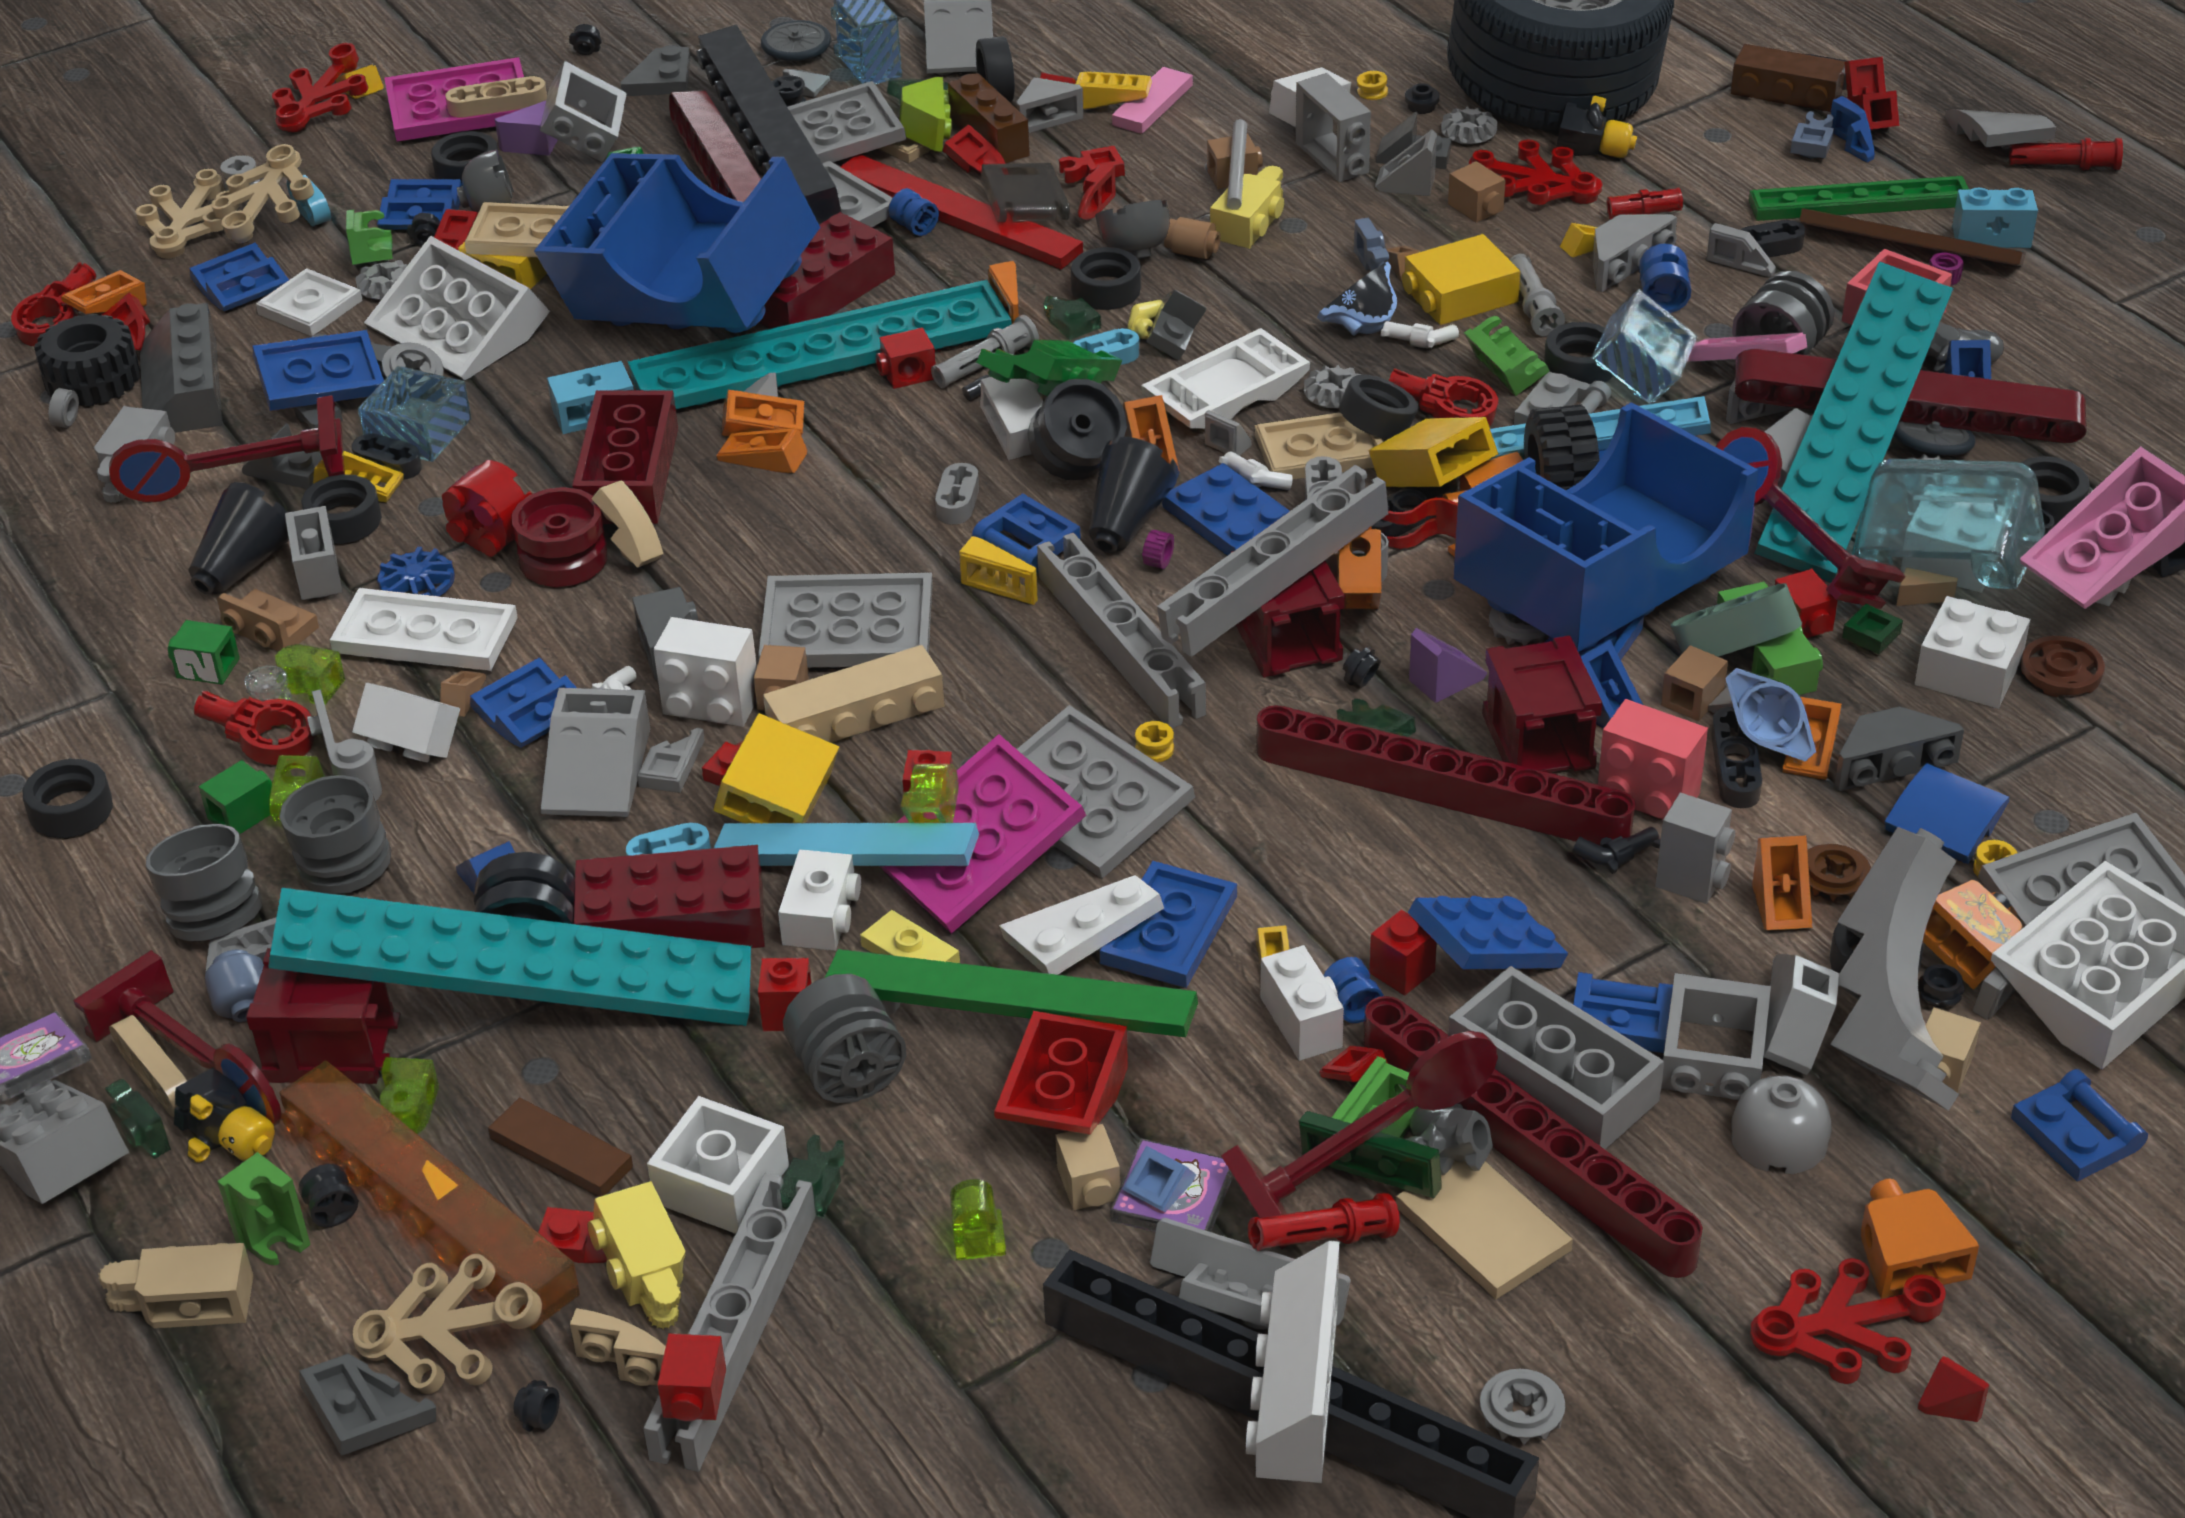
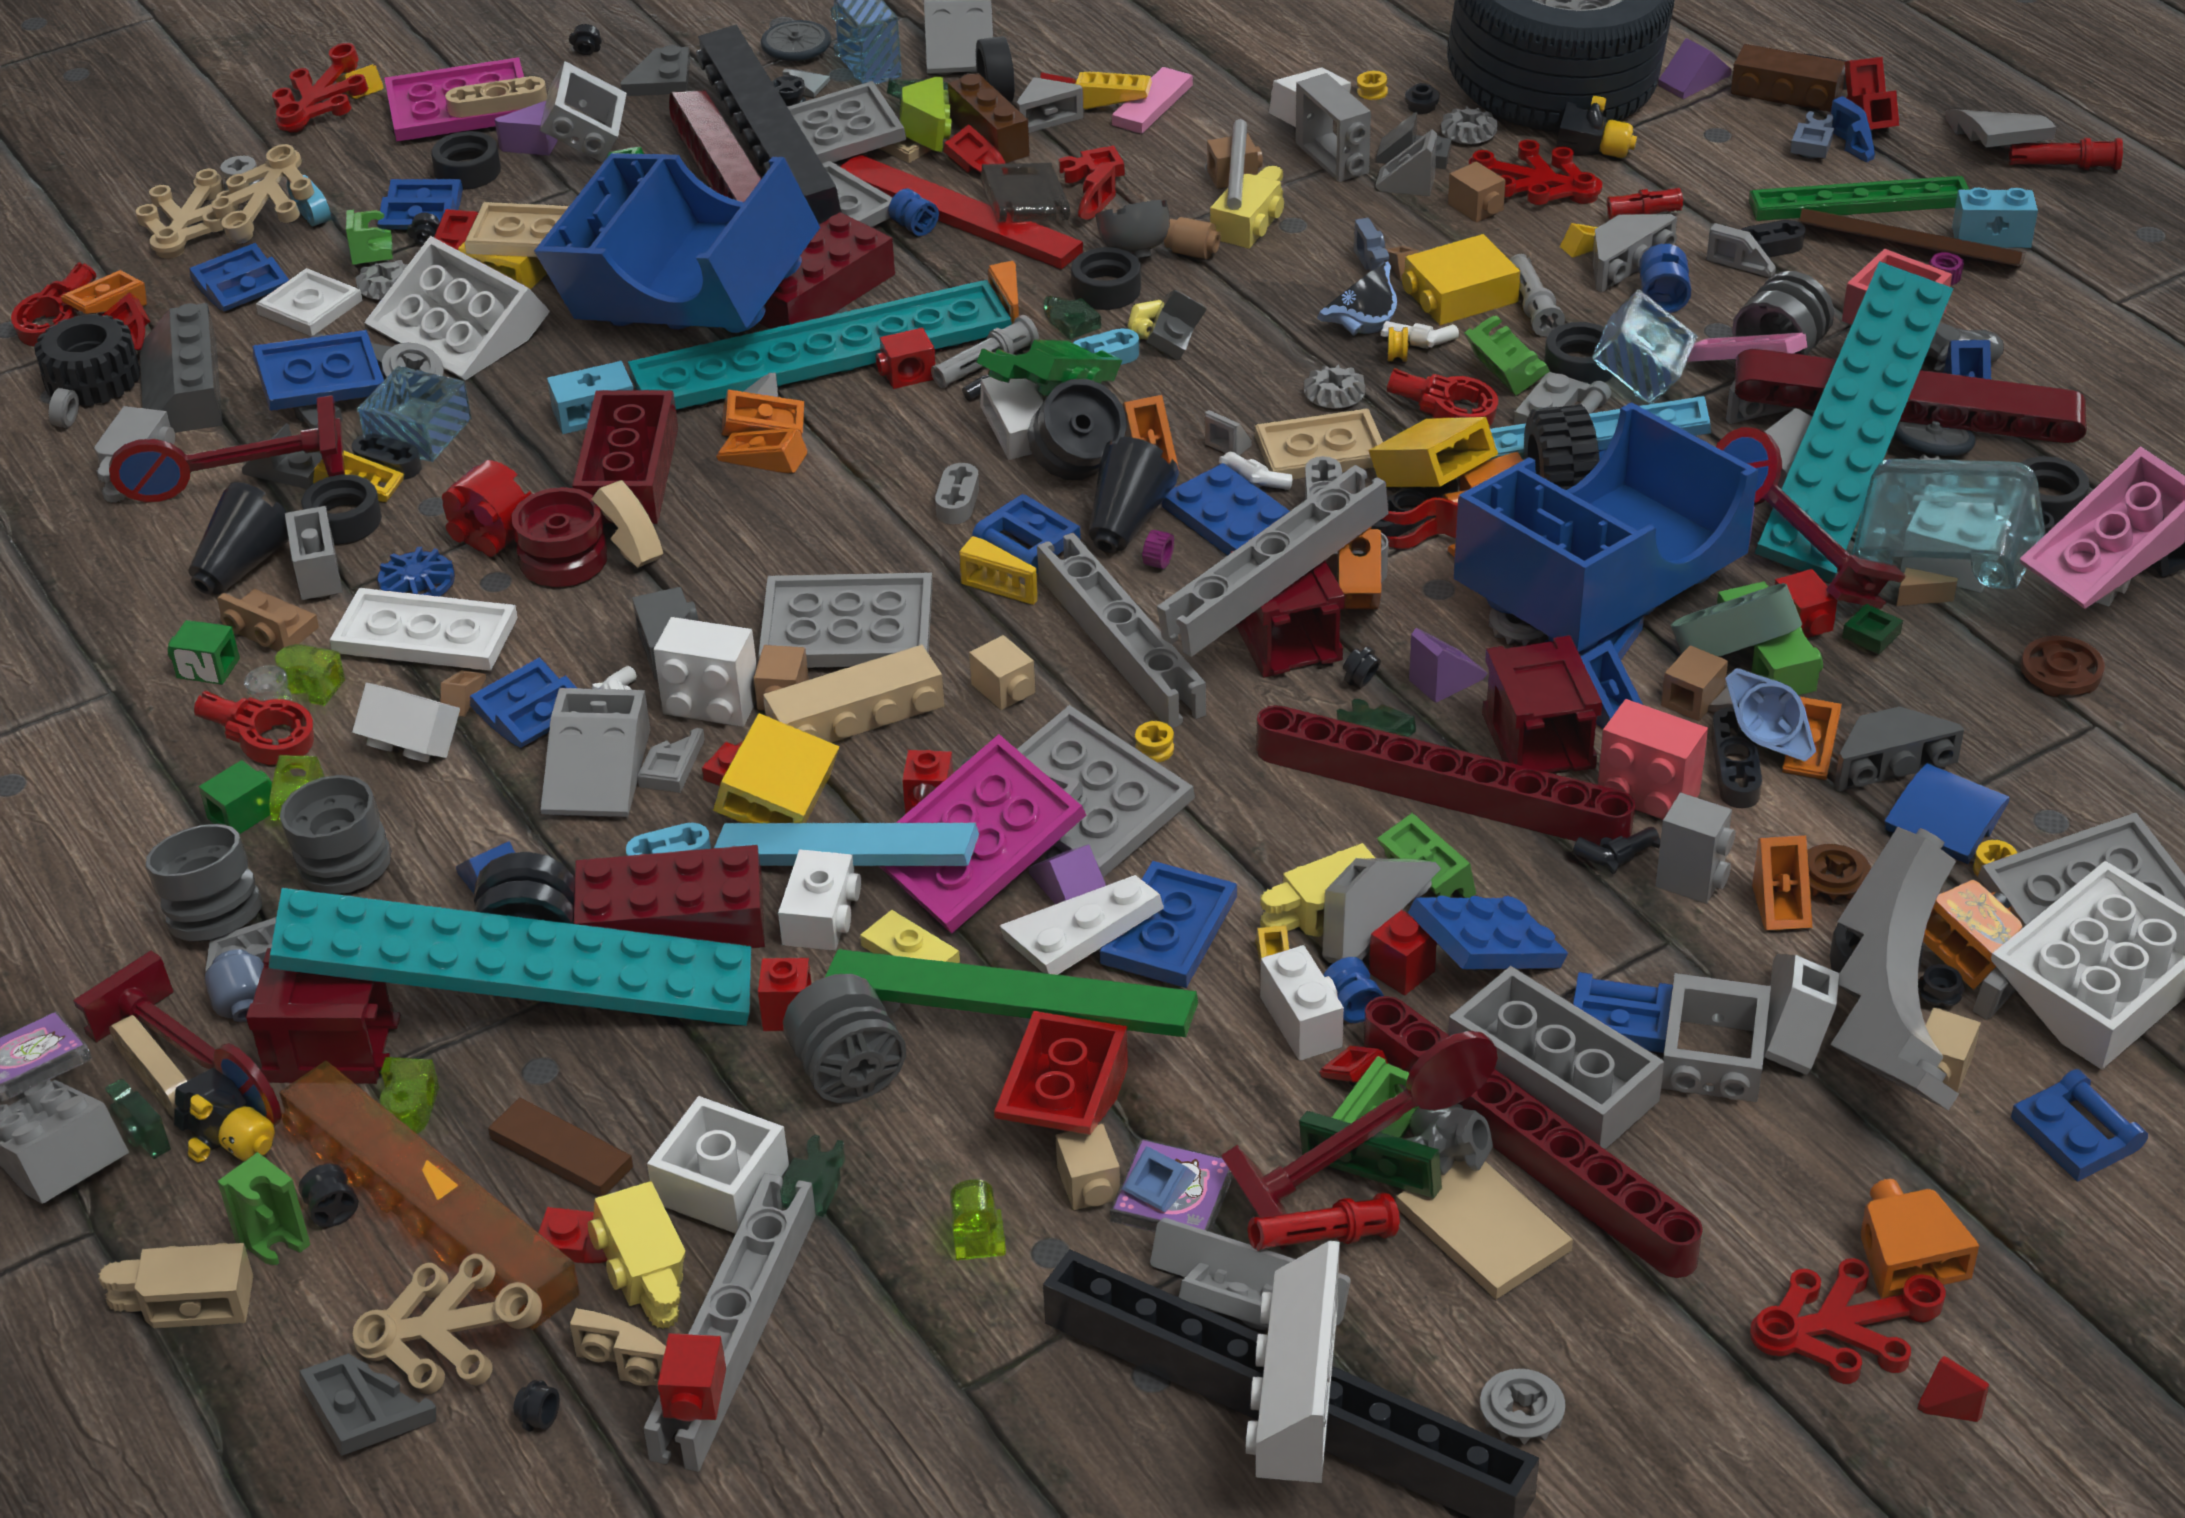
black tyre [22,758,113,838] -> none
light grey door [307,689,382,801] -> none
dark grey cylinder [457,149,517,213] -> none
clear neon green leg [901,764,959,823] -> none
white slope [1142,328,1310,429] -> none
black tyre [1339,375,1418,439] -> none
light grey cylinder [1731,1076,1832,1174] -> none
white brick [1915,596,2031,709] -> none
none -> tan brick [969,635,1035,710]
none -> medium lavender slope [1029,844,1106,904]
none -> light yellow hinge [1260,843,1375,937]
none -> light grey slope [1322,858,1441,963]
none -> bright green hinge [1377,813,1476,898]
none -> yellow bush [1388,327,1408,362]
none -> medium lavender slope [1658,38,1732,99]

